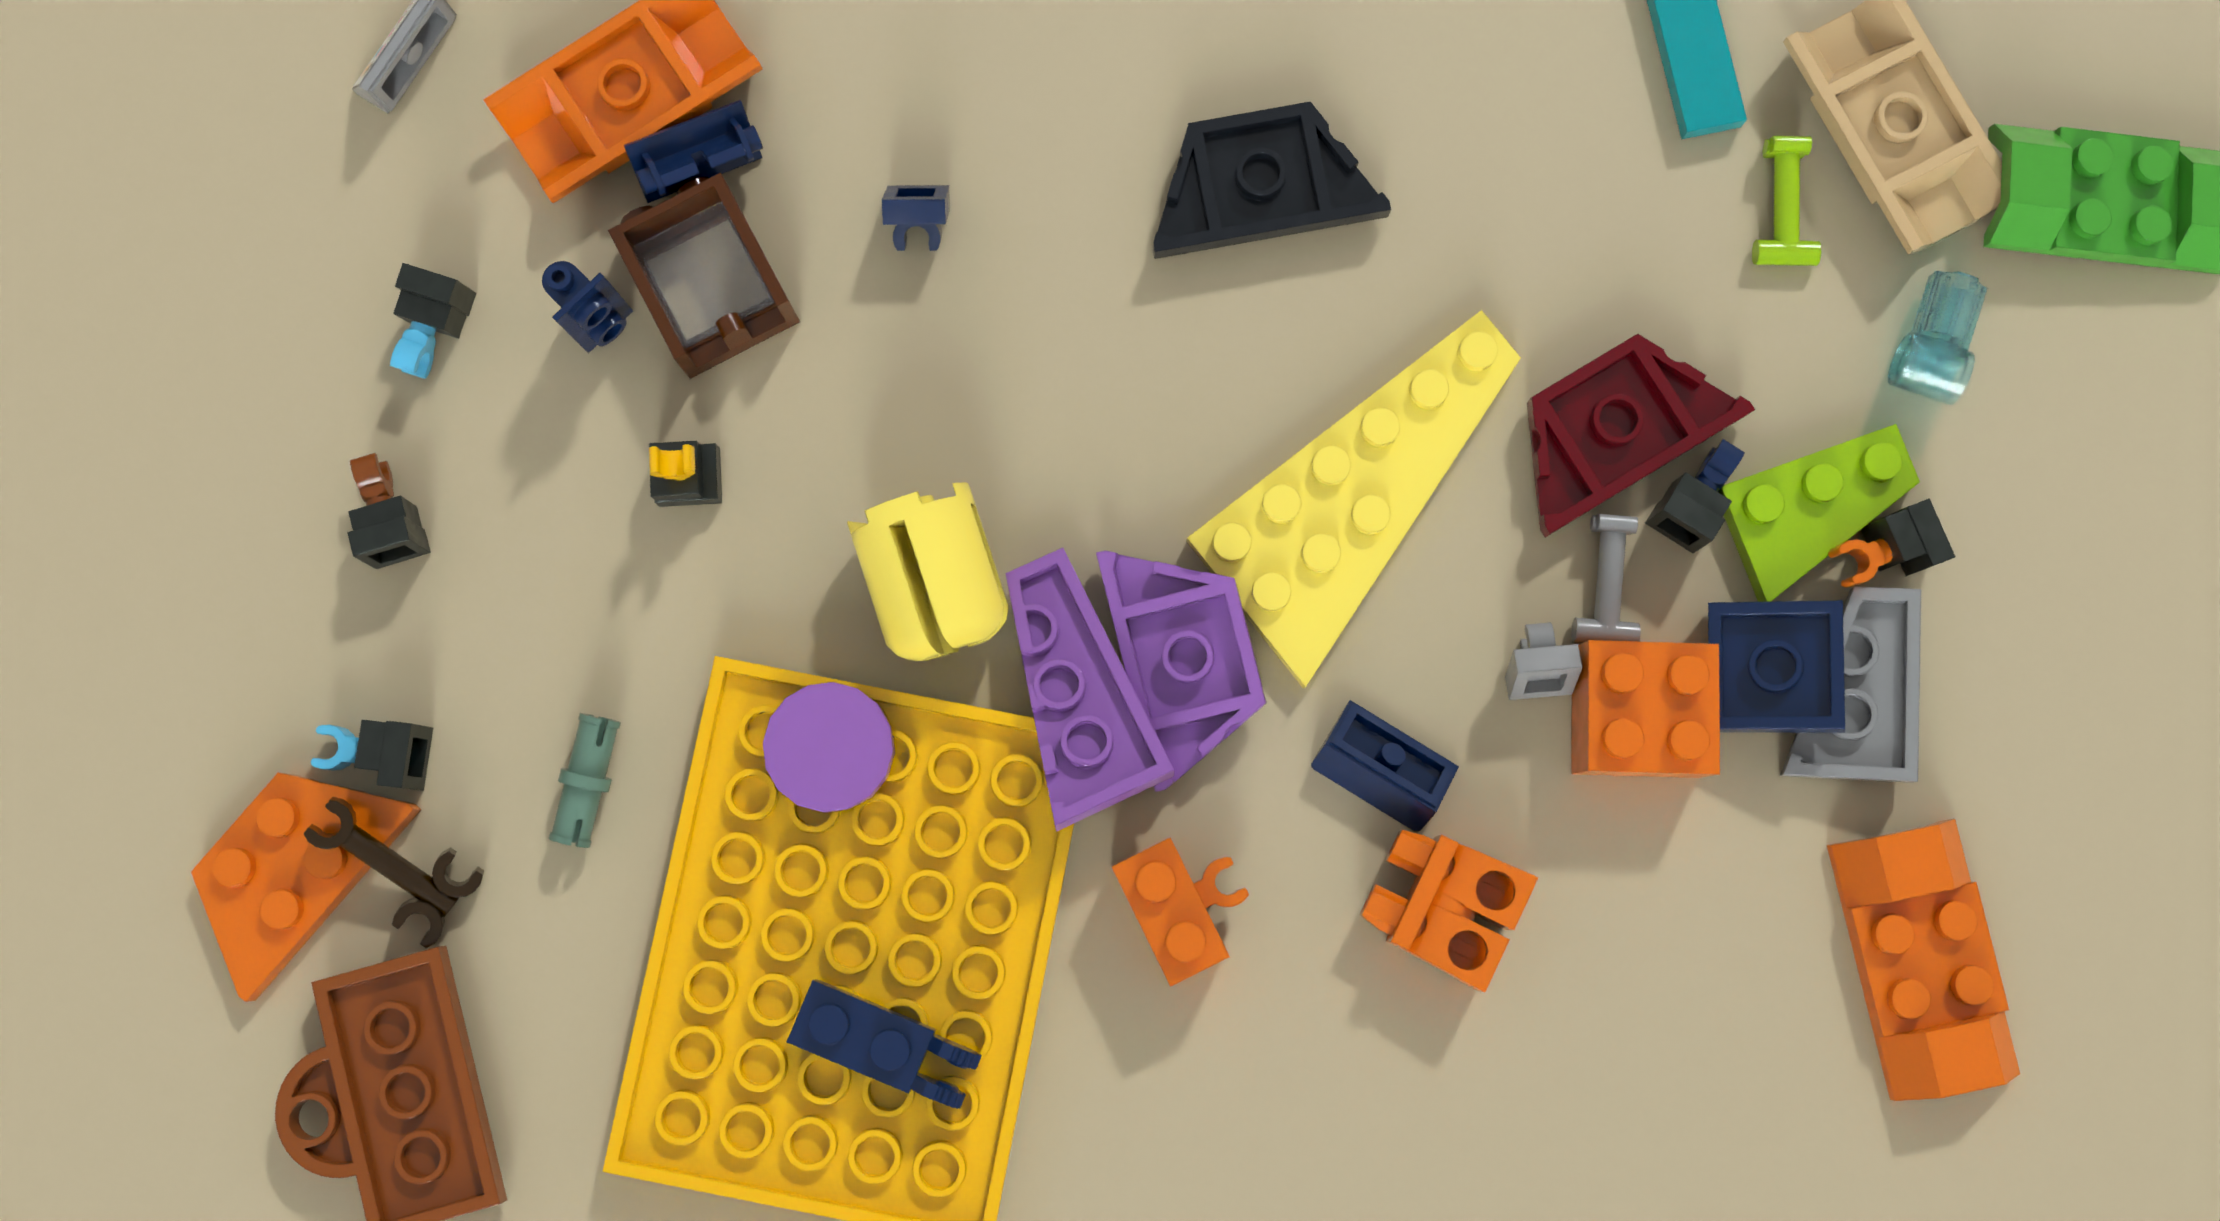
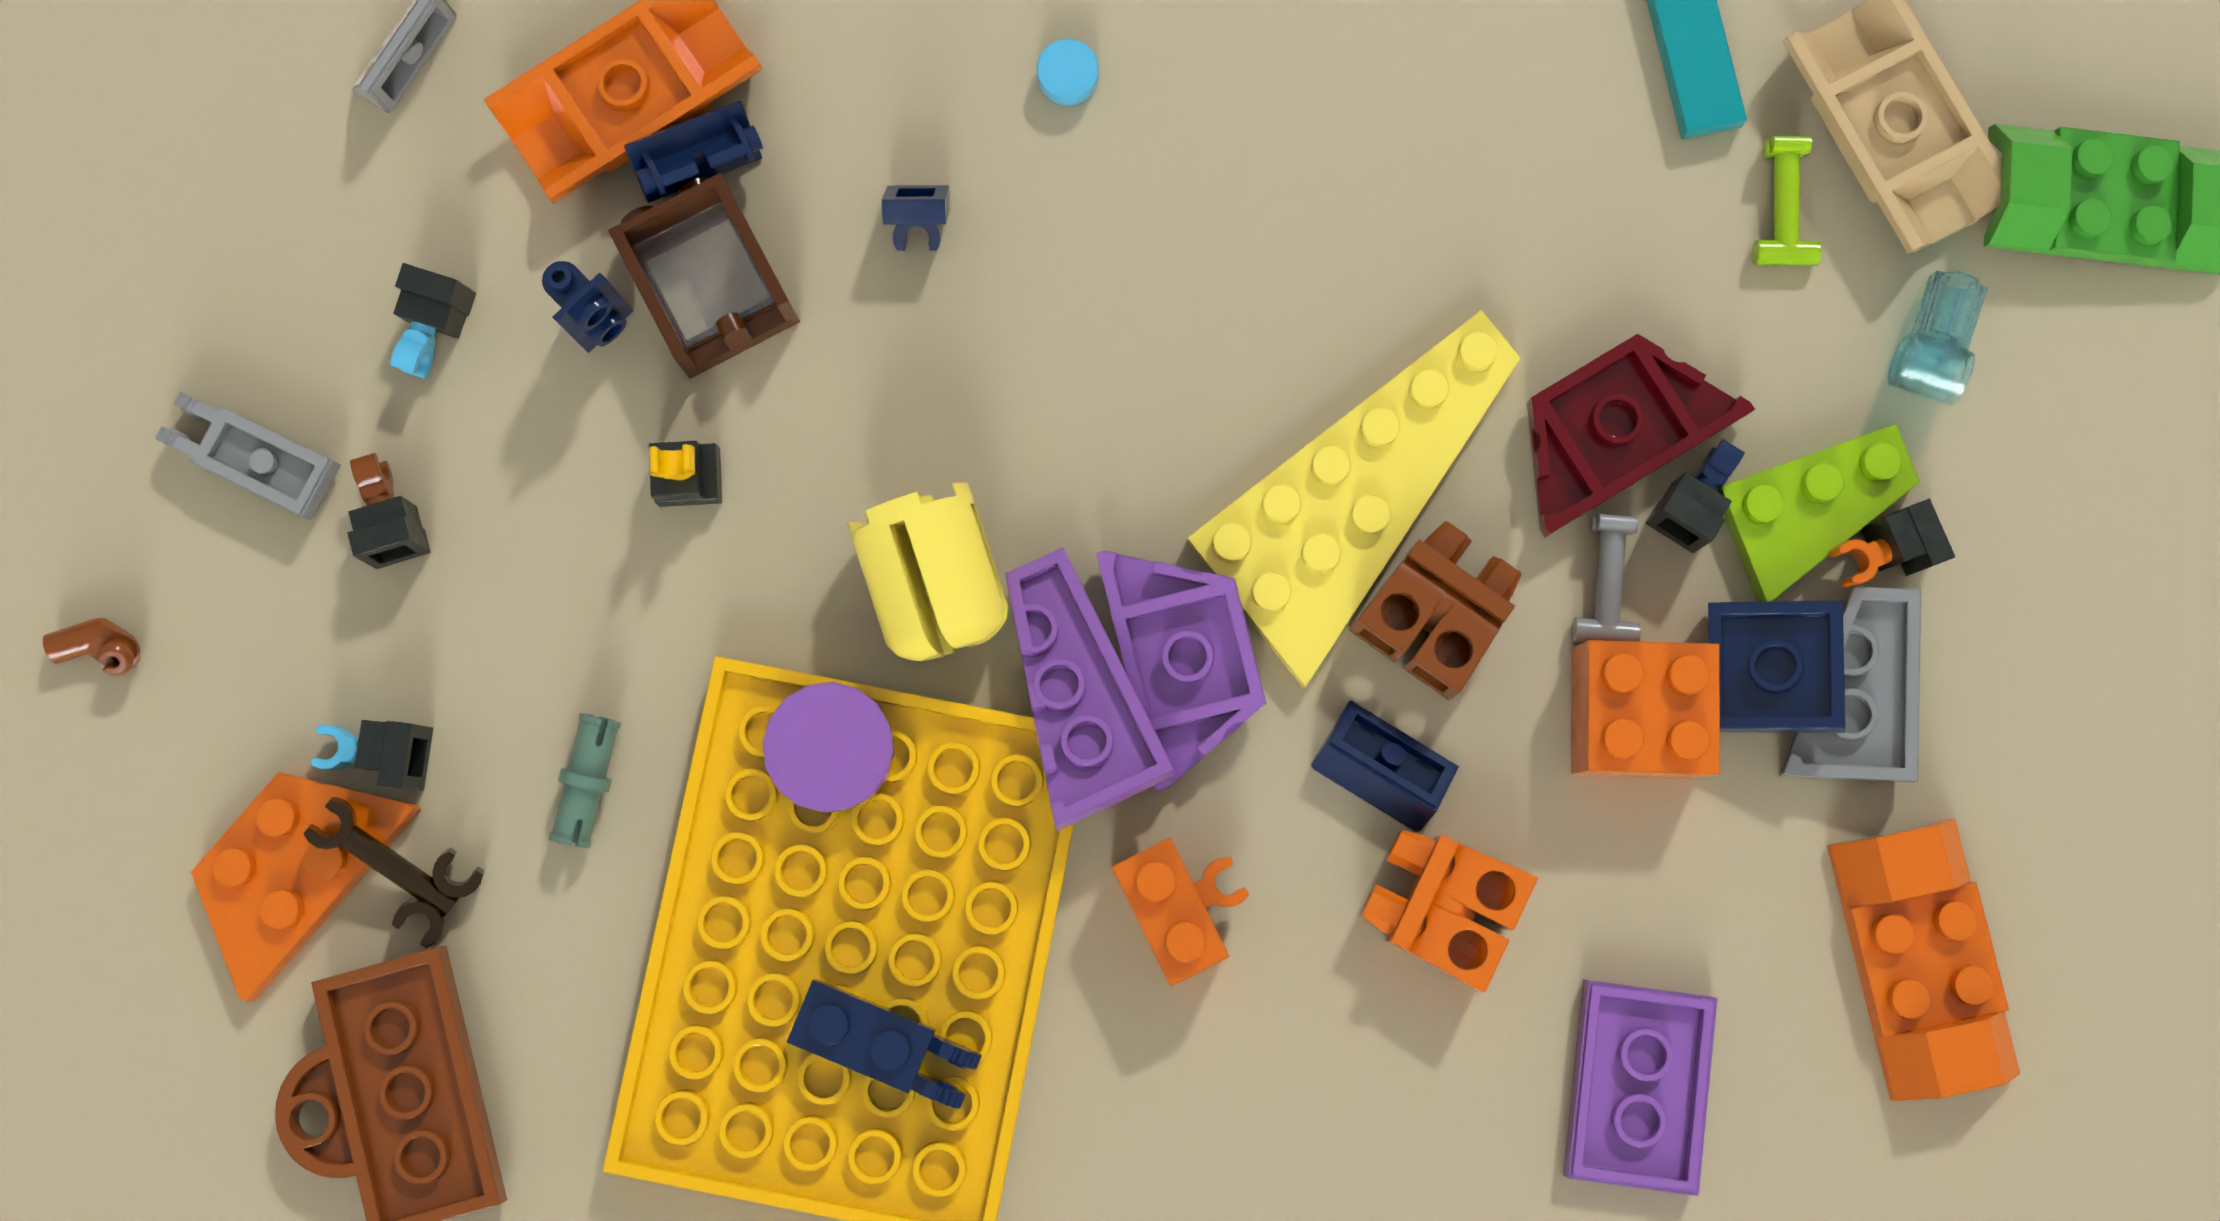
black wing [1153,101,1391,259] -> none
light grey tile [1505,622,1583,700] -> none
none -> dark orange arm [43,618,141,676]
none -> light grey hinge [155,392,341,520]
none -> medium azure tile [1037,39,1099,106]
none -> dark orange hips [1349,521,1521,700]
none -> medium lavender tile [1563,979,1718,1196]

